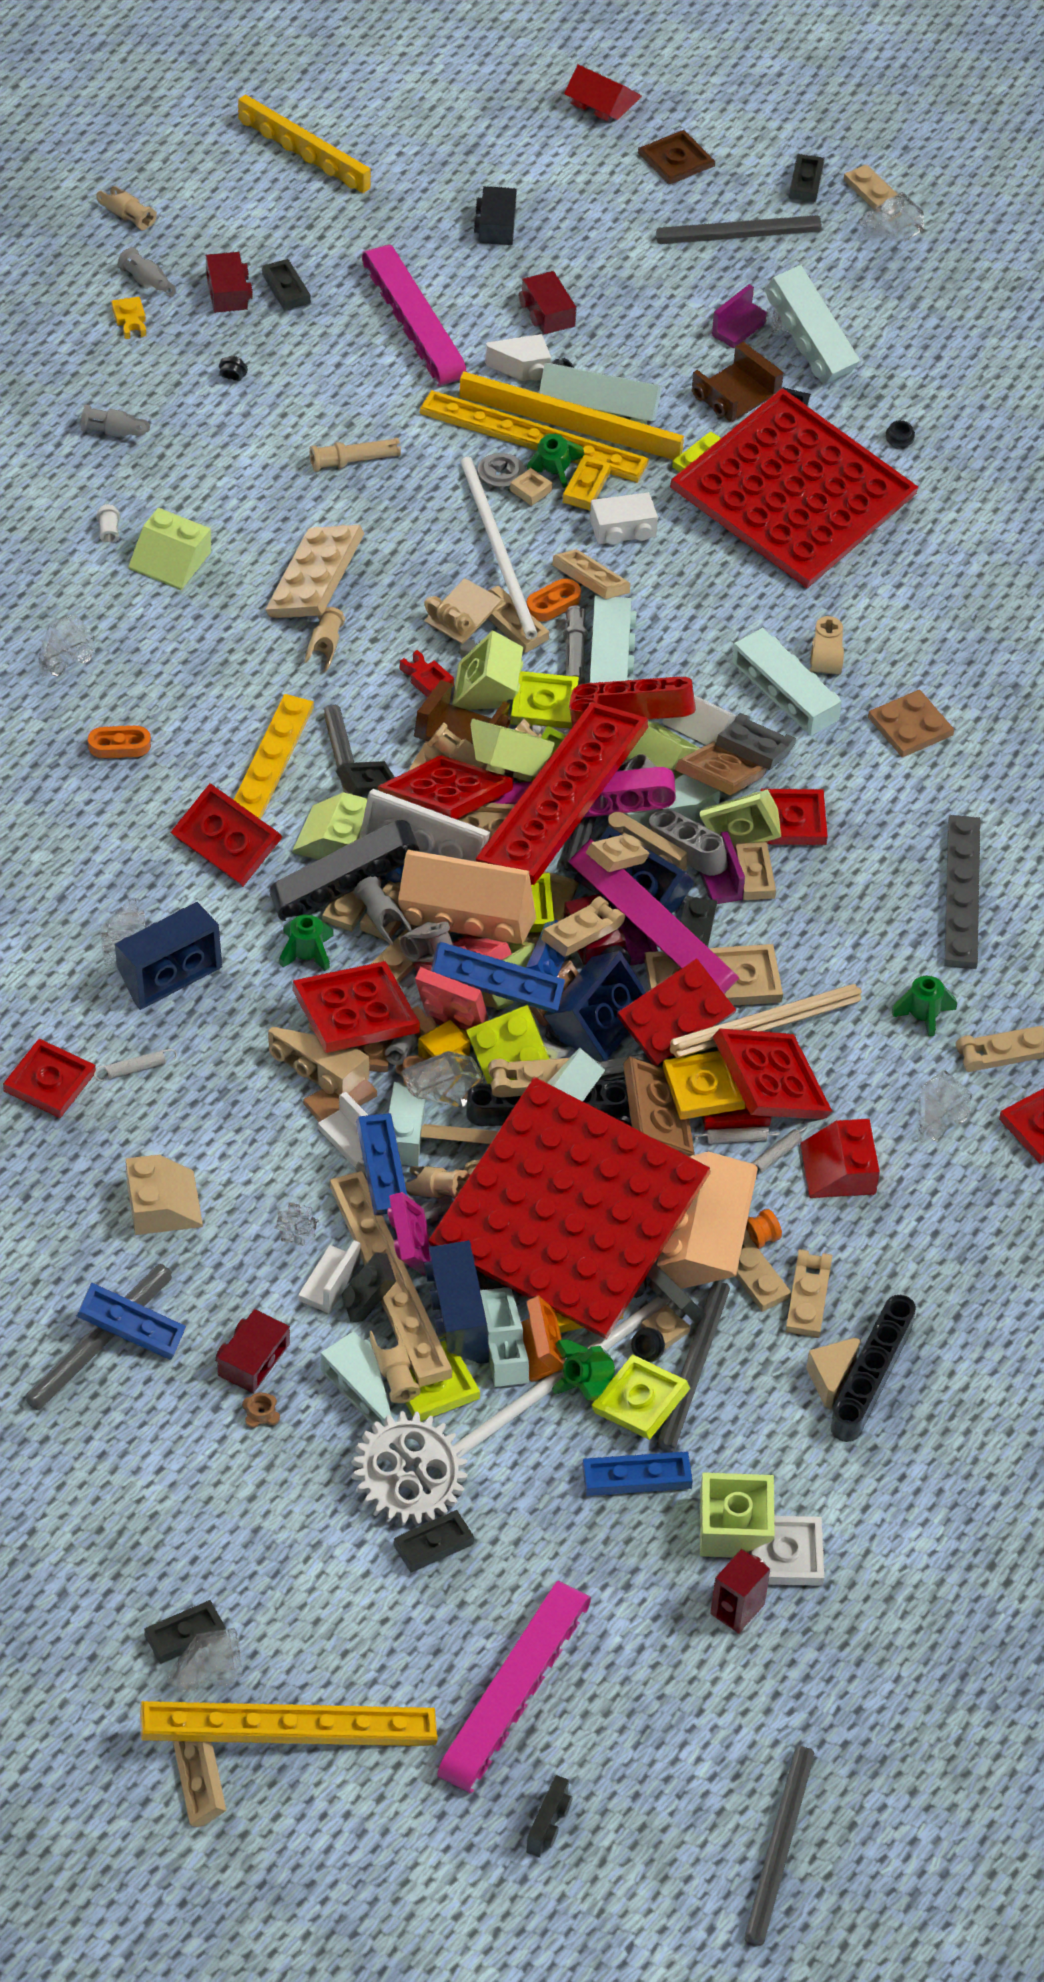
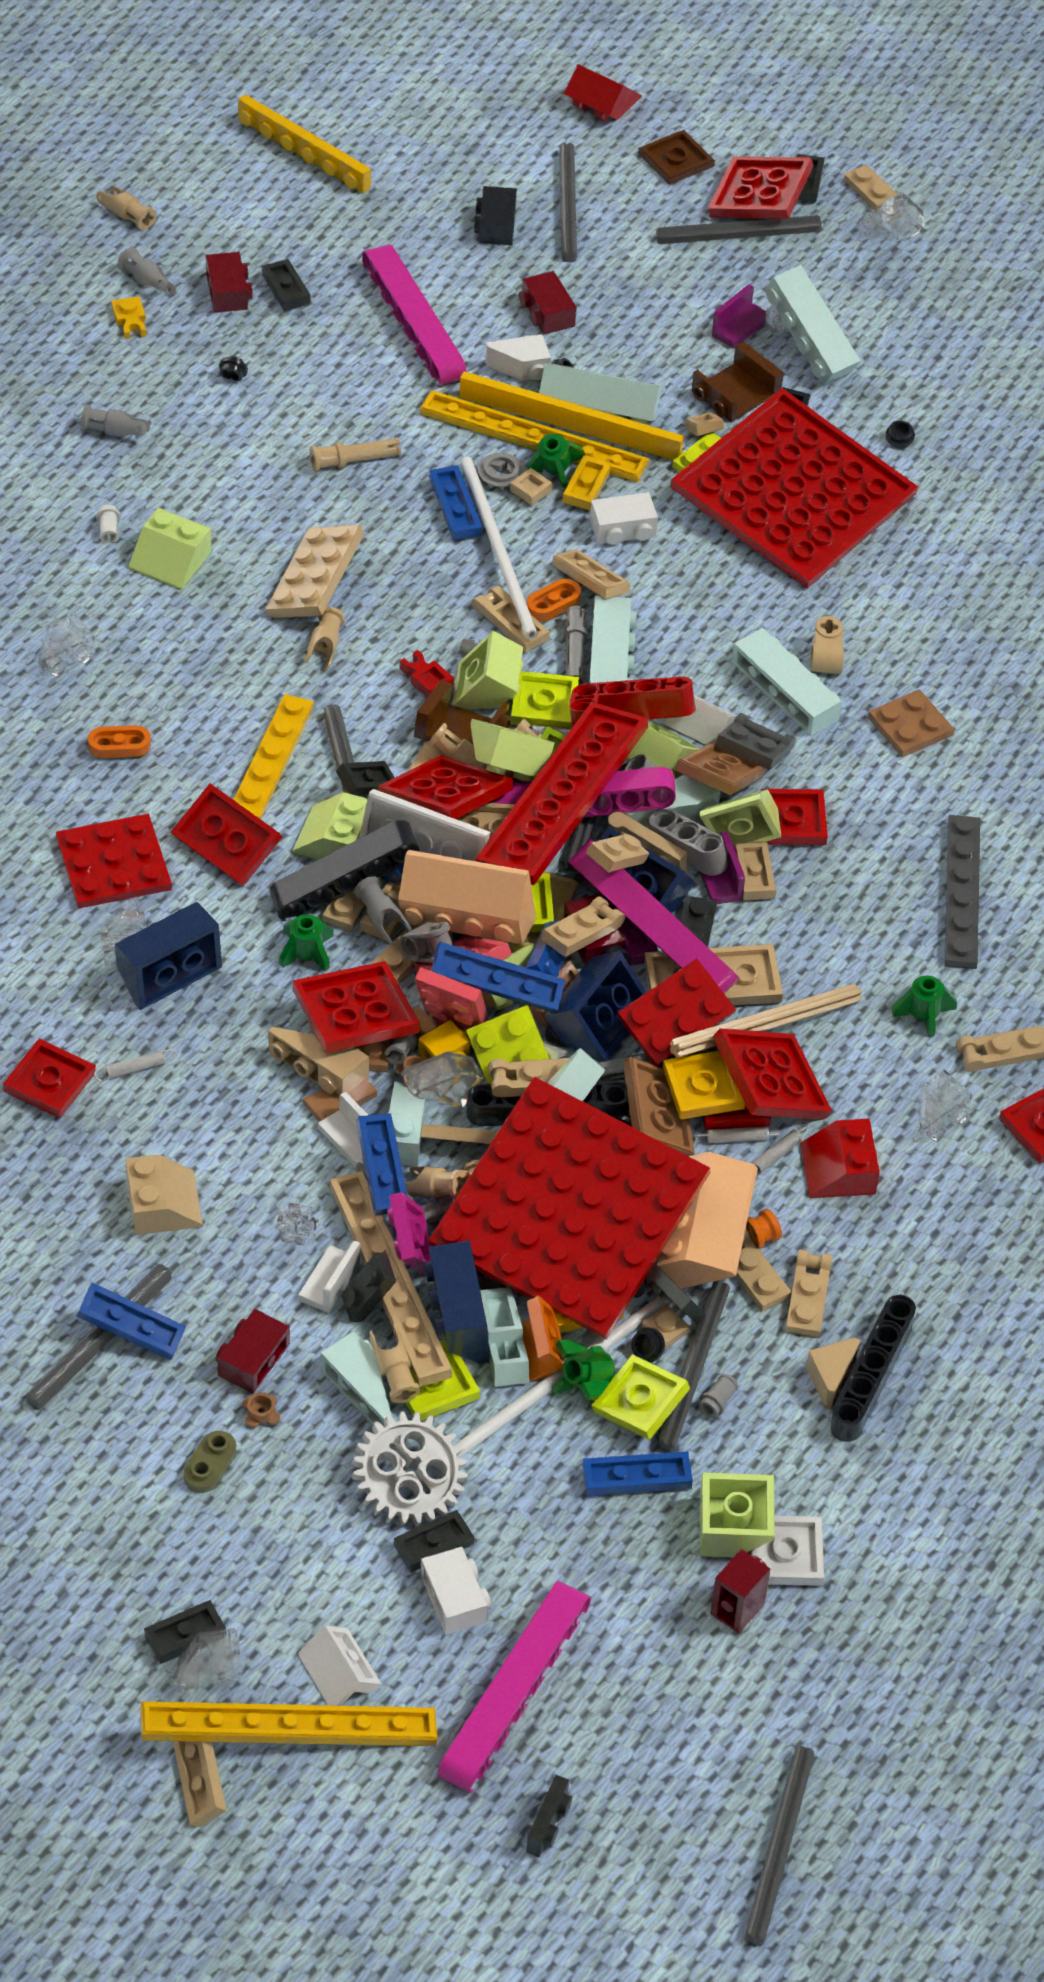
tan hinge [424,578,503,644] -> none
none -> red plate [56,813,172,909]
none -> olive plate [184,1431,236,1493]
none -> white panel [298,1625,382,1706]
none -> white brick [421,1547,491,1635]
none -> blue plate [429,465,482,540]
none -> dark grey axle [559,142,577,262]
none -> tan tile [685,412,724,436]
none -> light grey pin [699,1374,739,1418]
none -> red plate [708,156,813,220]

